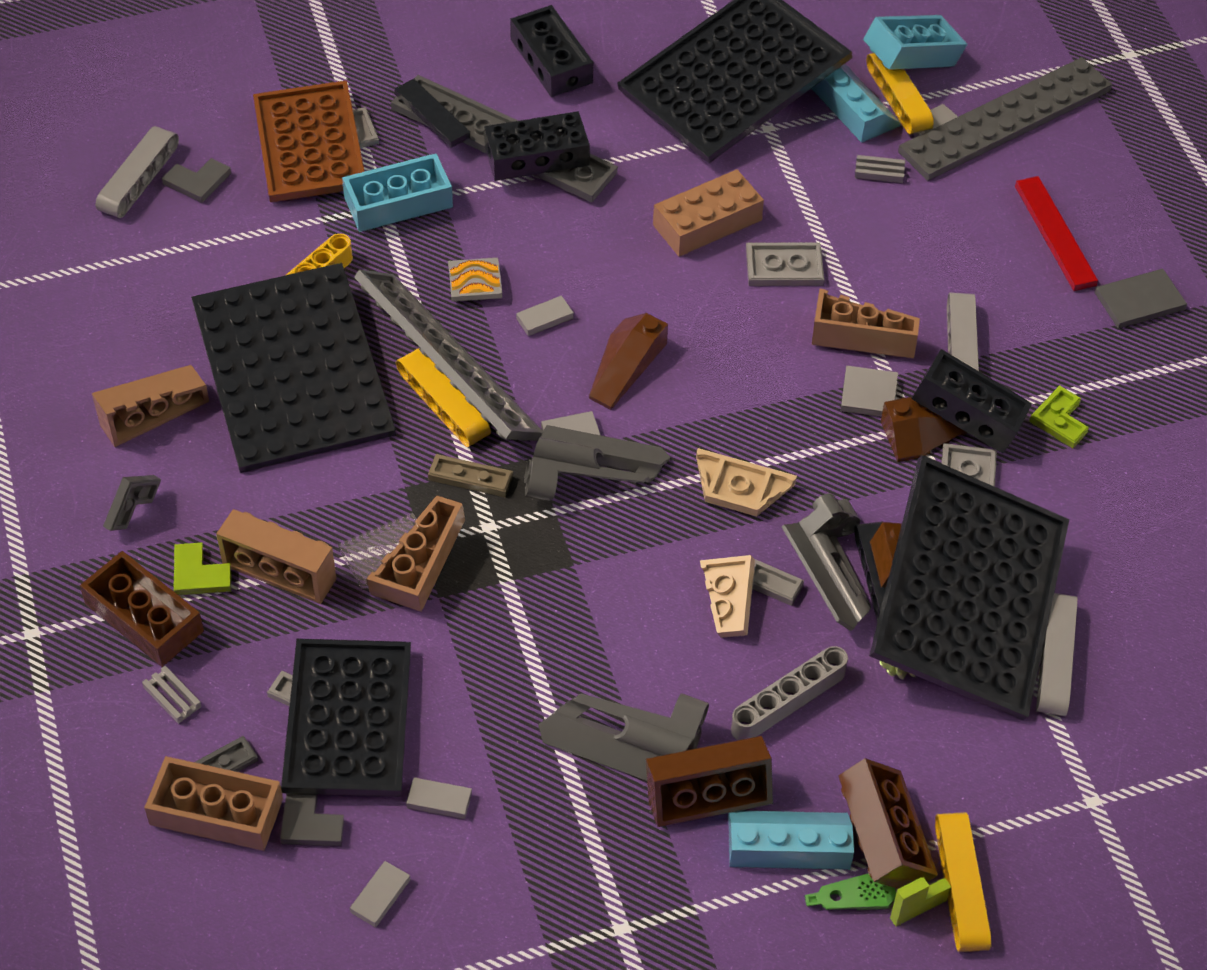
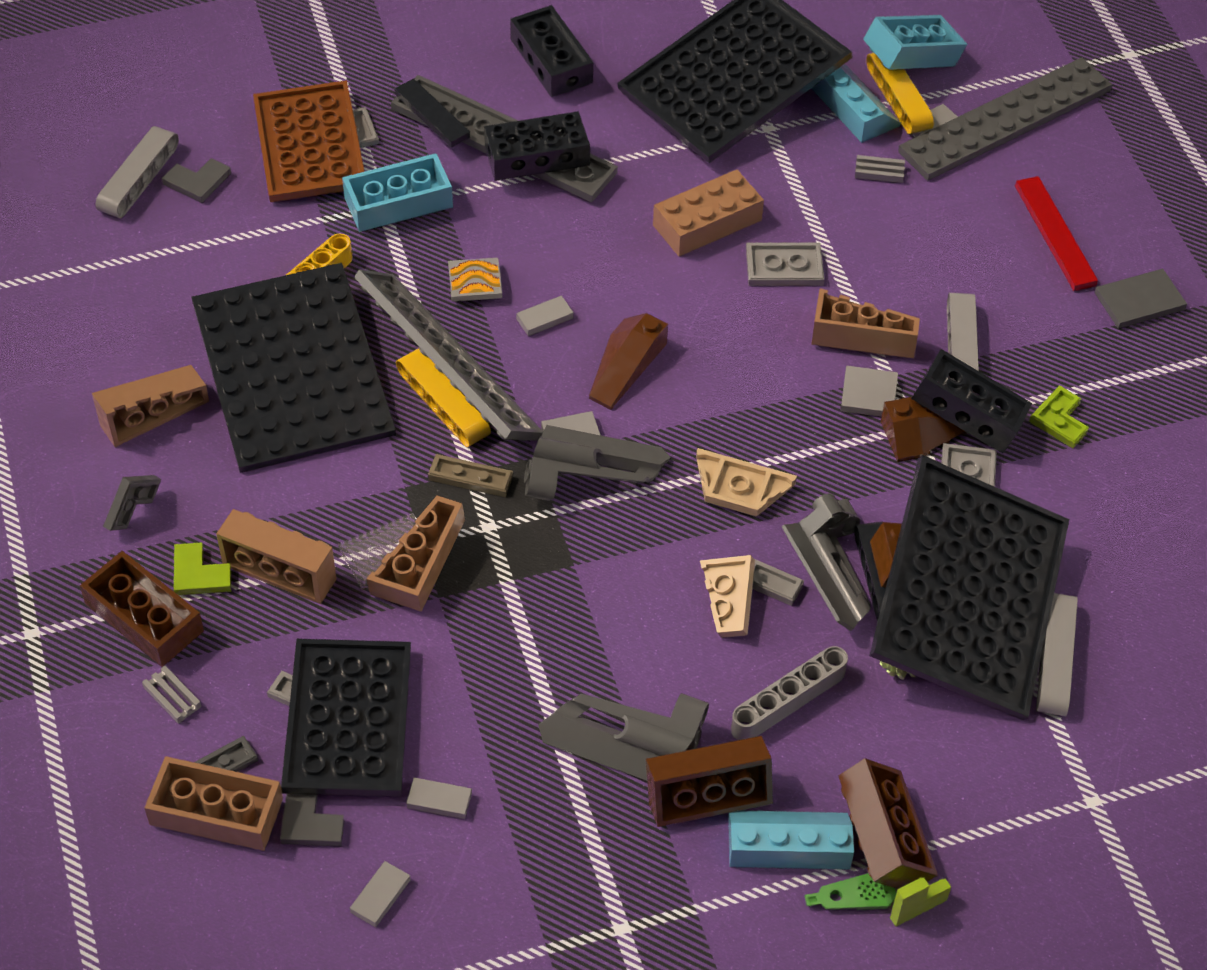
yellow beam [935,812,991,952] -> none

